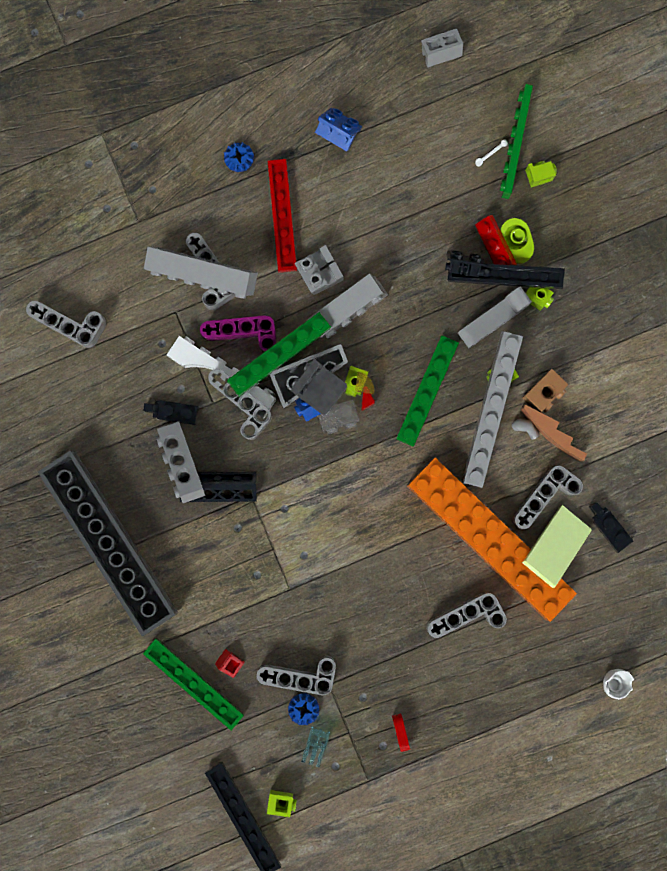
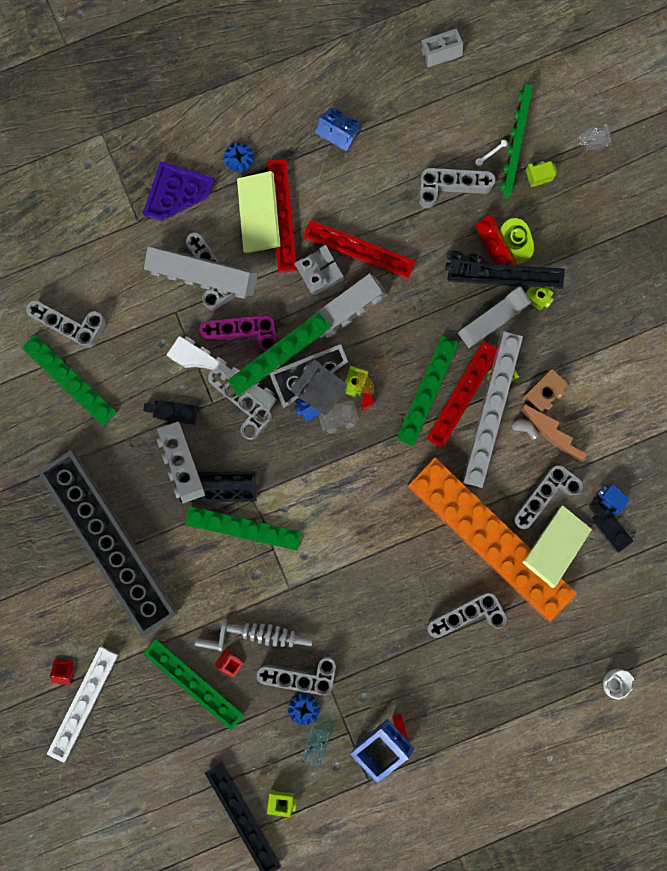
none -> green plate [22,334,117,426]
none -> white plate [47,646,118,763]
none -> red slope [50,659,74,685]
none -> dark purple plate [143,161,215,221]
none -> green plate [185,506,302,551]
none -> light grey piece [195,619,313,652]
none -> yellowish green tile [237,171,280,253]
none -> red plate [303,220,415,279]
none -> blue window [350,719,414,783]
none -> light grey beam [419,168,495,209]
none -> red plate [425,341,497,449]
none -> clear brick [580,124,611,152]
none -> blue brick [597,484,630,515]

